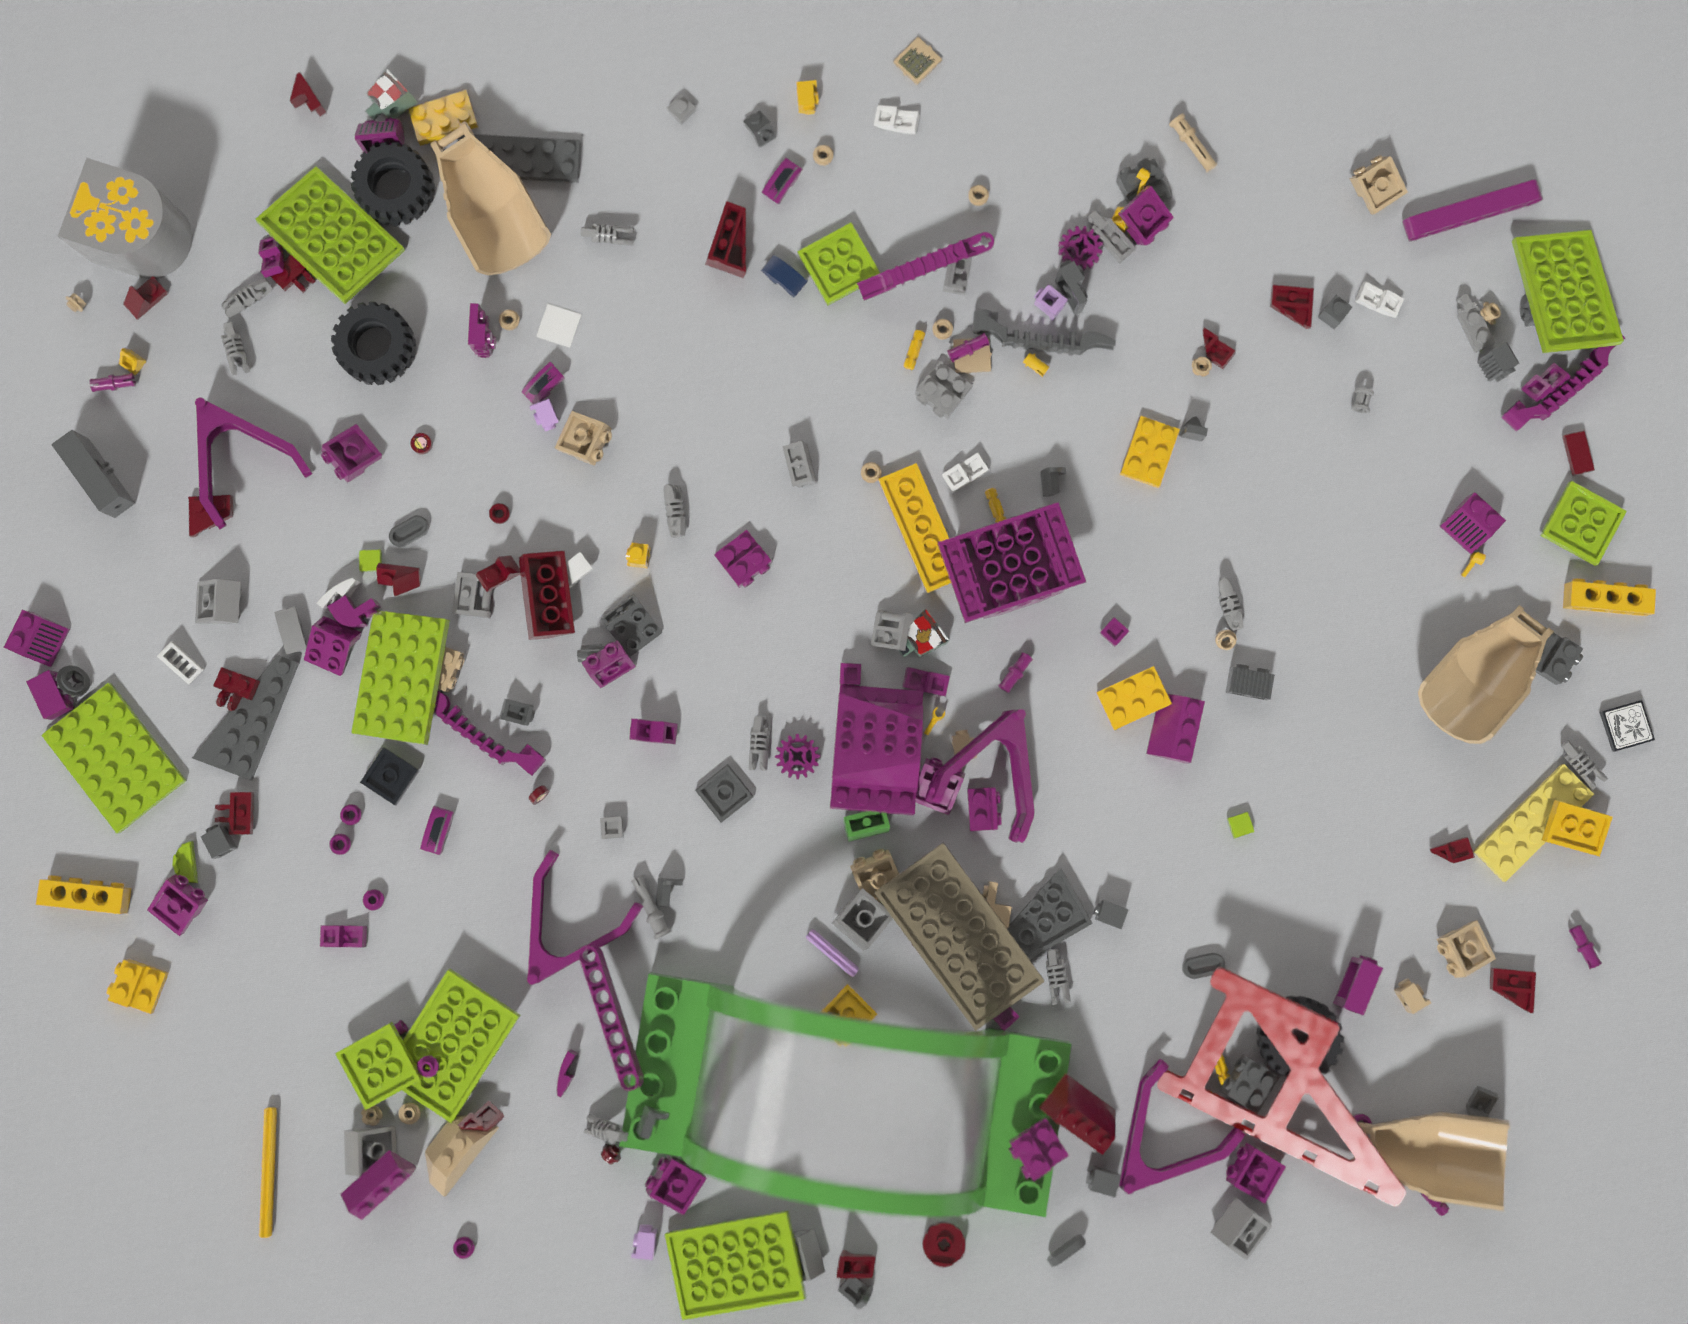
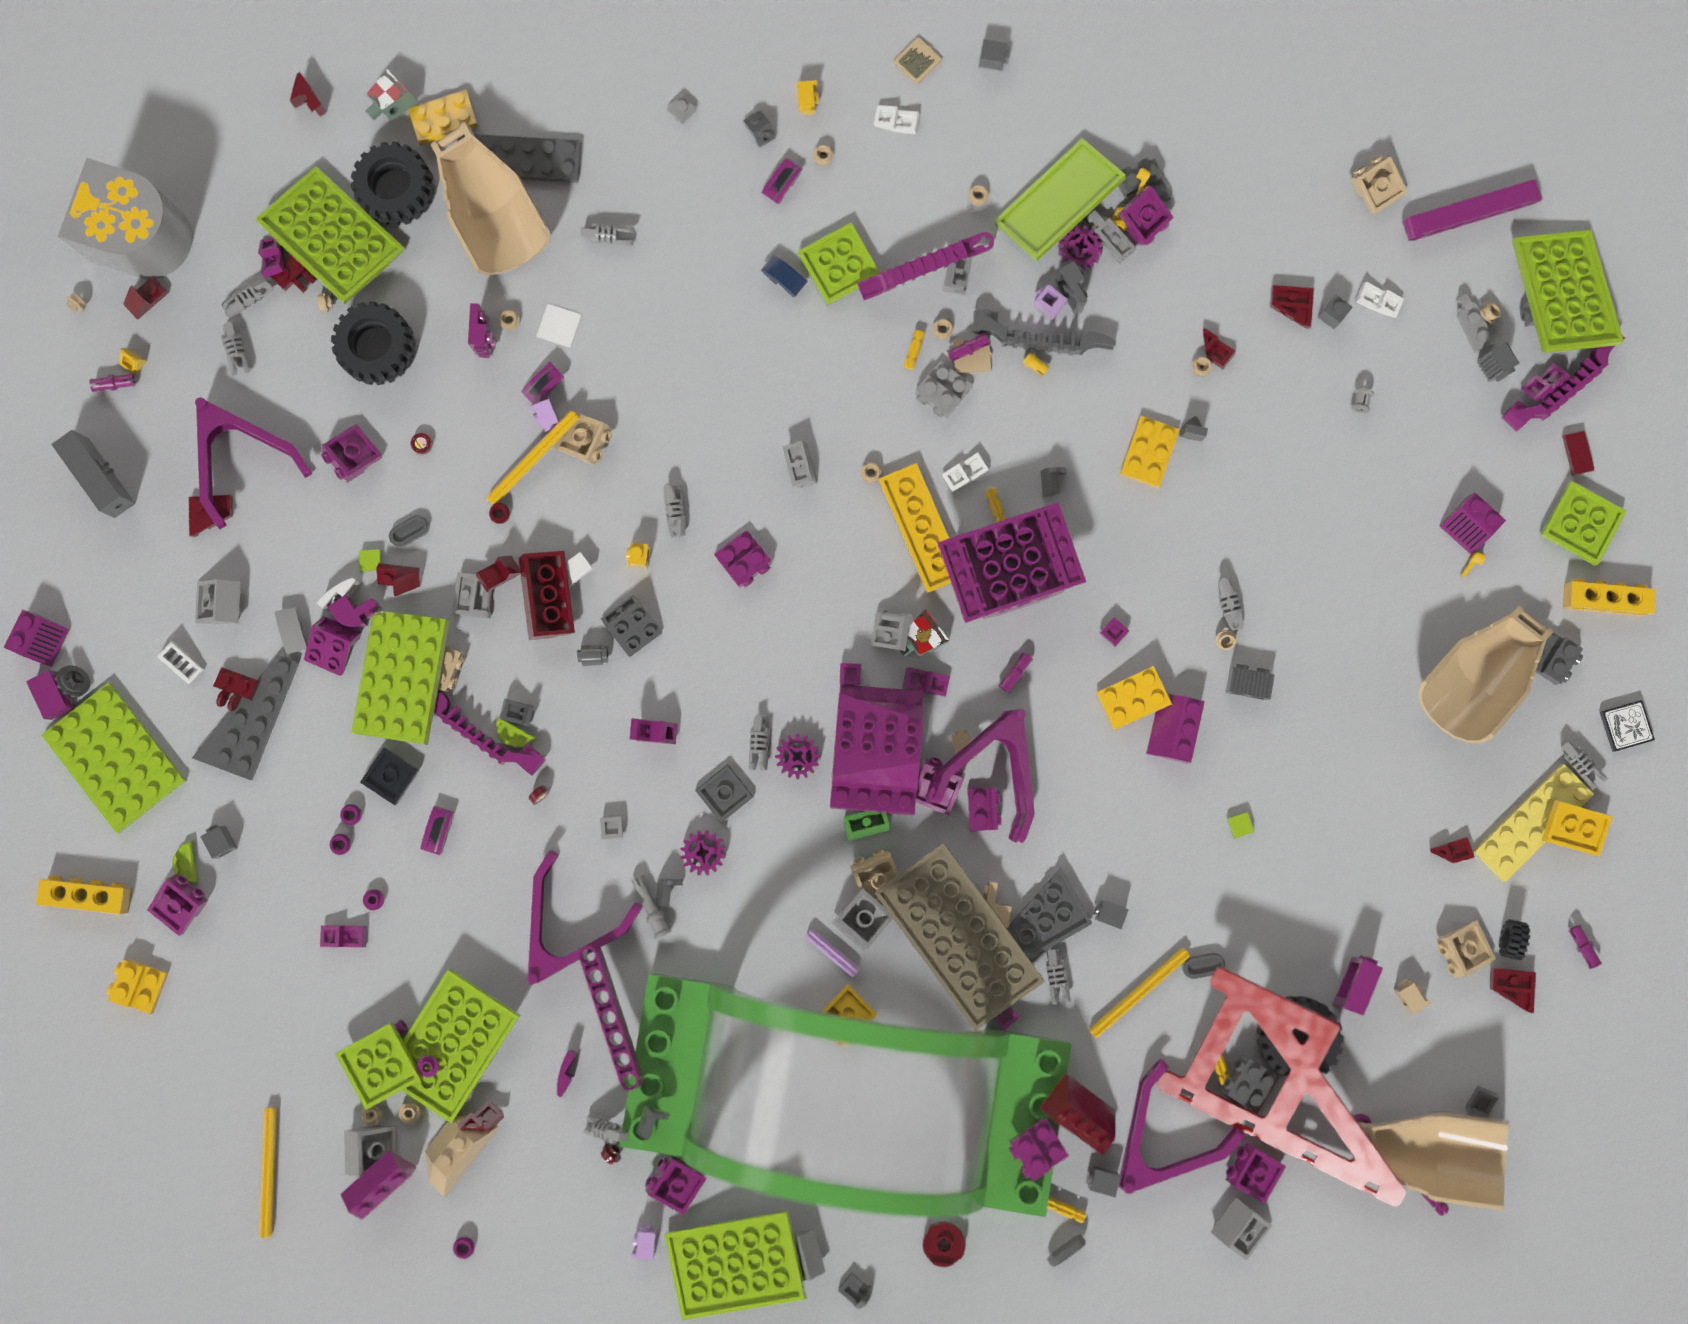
dark red hinge [215,792,254,835] -> none
magenta slope [354,118,405,153] -> none
magenta plate [581,640,636,689] -> none
dark red wedge [705,201,746,279] -> none
dark red slope [836,1250,876,1279] -> none
yellow hand [924,707,945,735] -> none
tan pin [1169,113,1217,172] -> none
none -> tan plate [317,292,333,312]
none -> yellow axle [486,410,579,505]
none -> lime tile [496,716,536,748]
none -> magenta gear [680,830,726,876]
none -> dark grey brick [978,39,1010,71]
none -> lime tile [994,138,1126,262]
none -> yellow axle [1047,1196,1087,1223]
none -> yellow axle [1089,948,1190,1038]
none -> black tyre [1499,919,1531,960]

